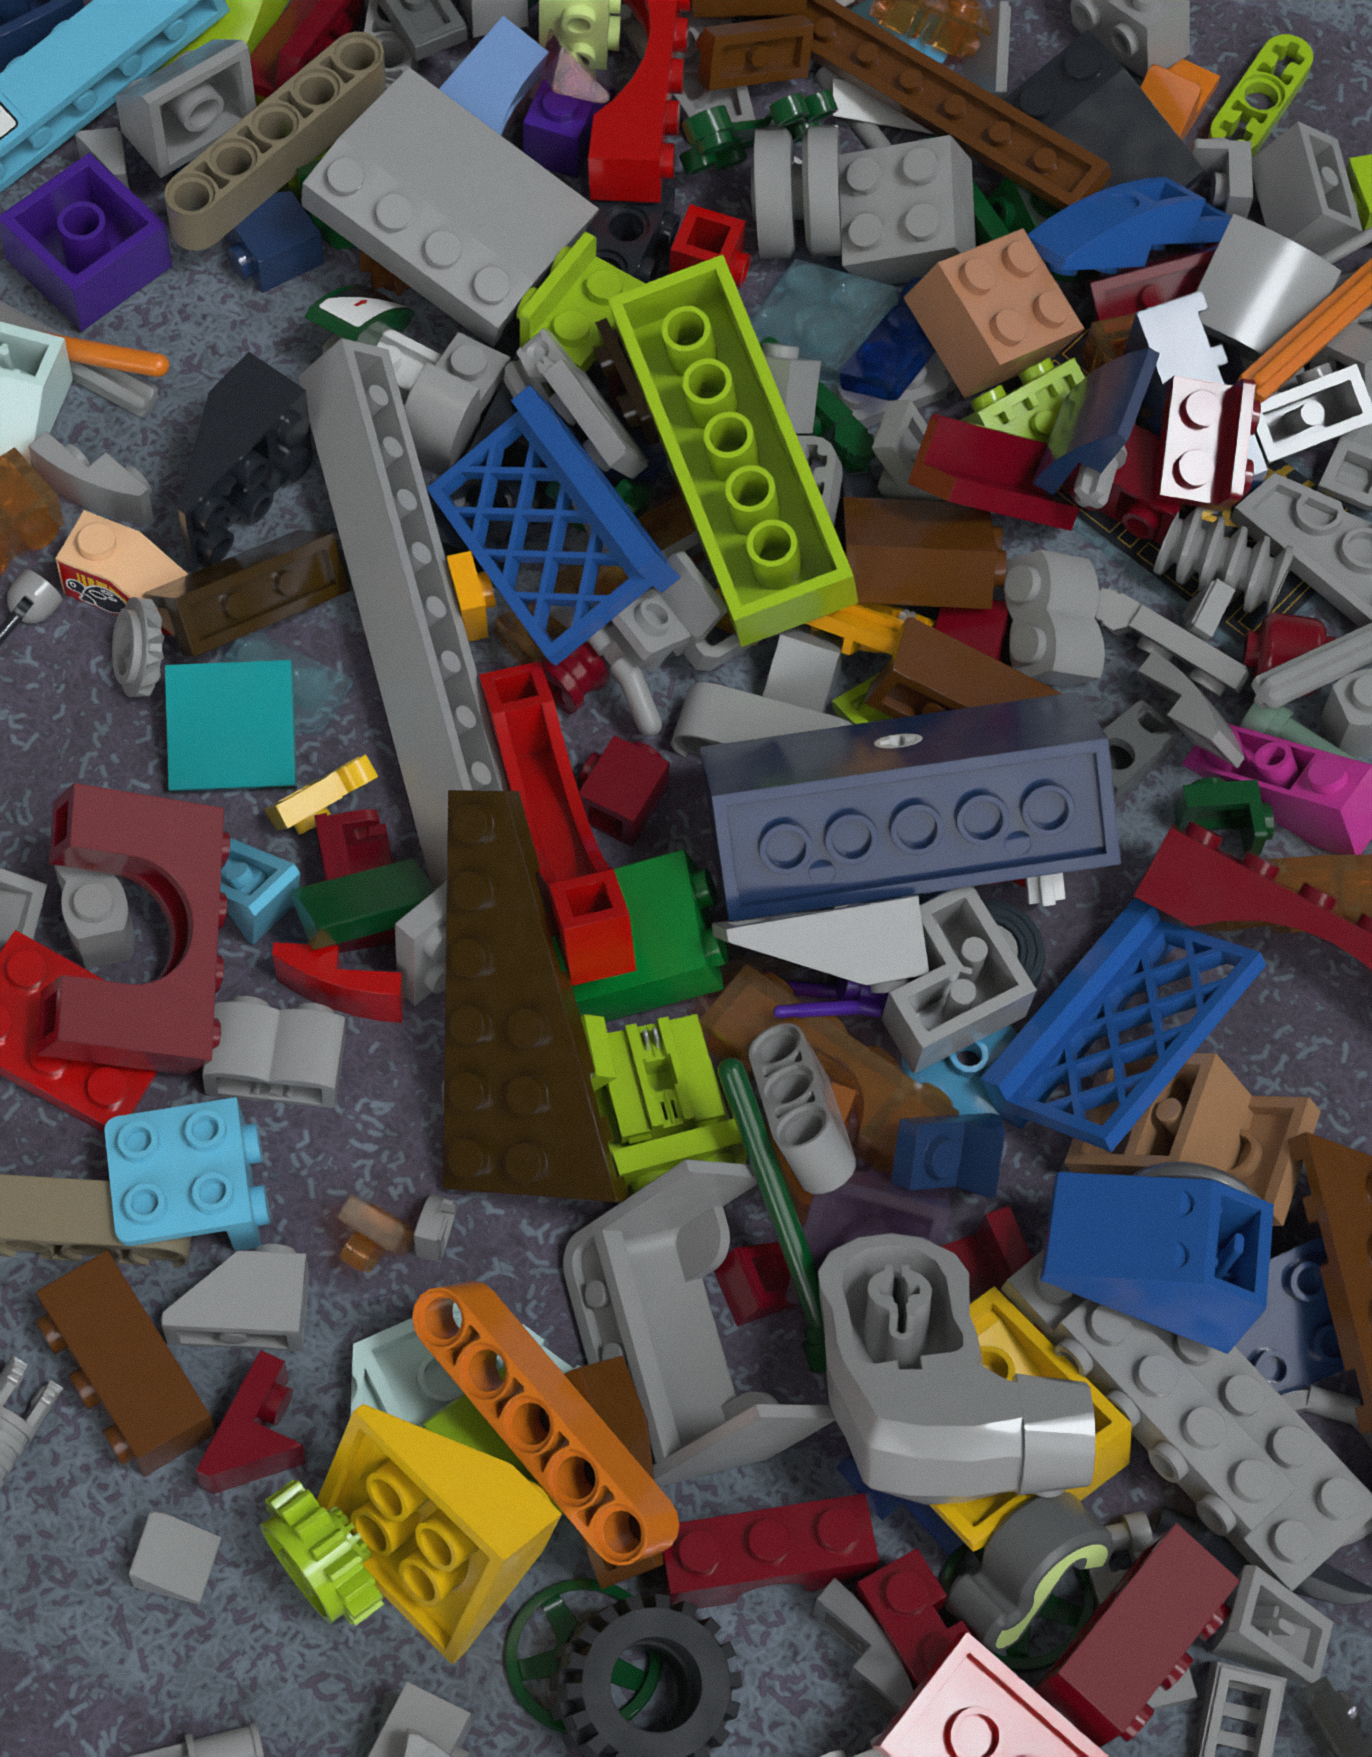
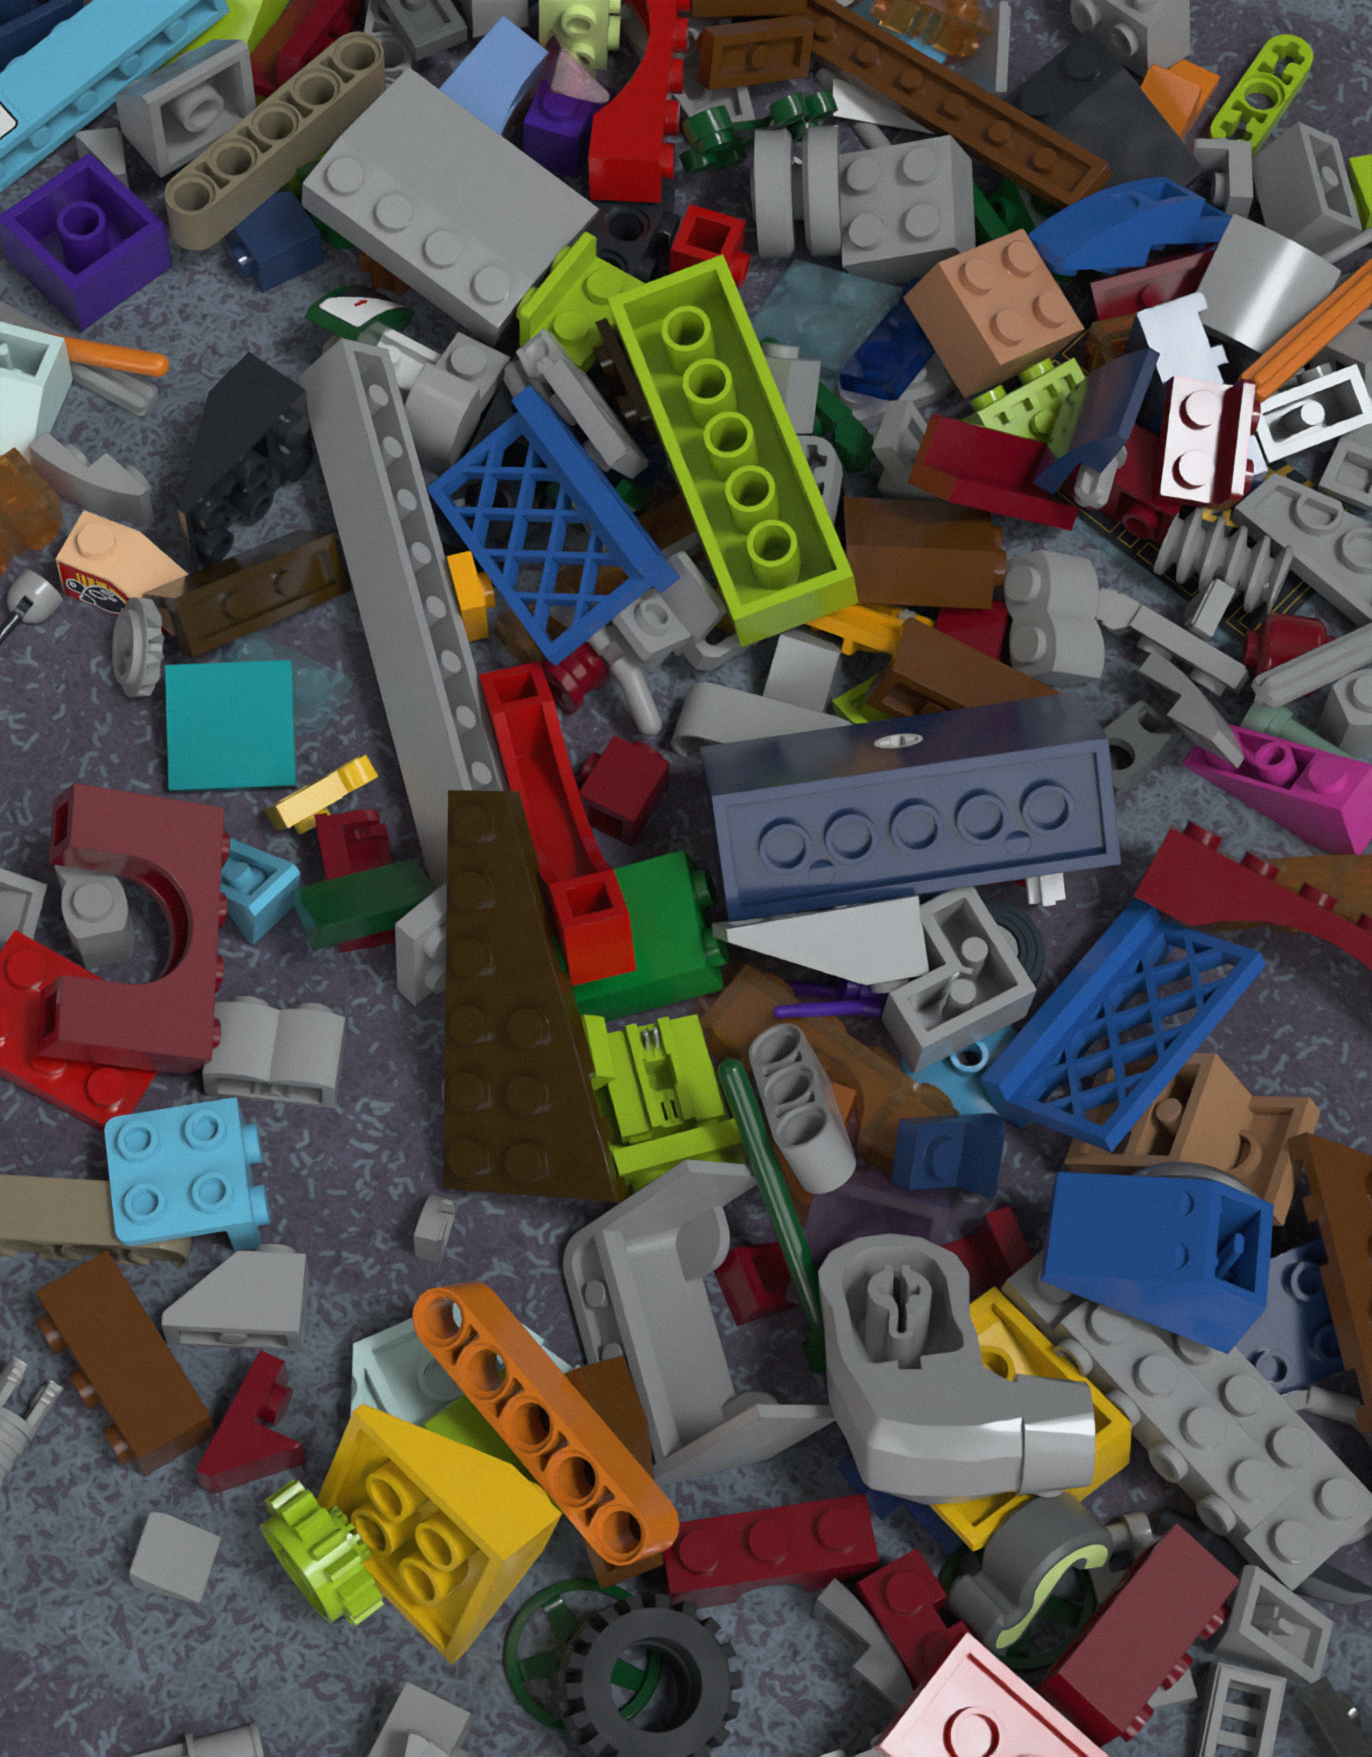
red slope [272,942,405,1023] -> none
clear orange tile [337,1195,415,1273] -> none
dark green bracket [1174,777,1274,856] -> none

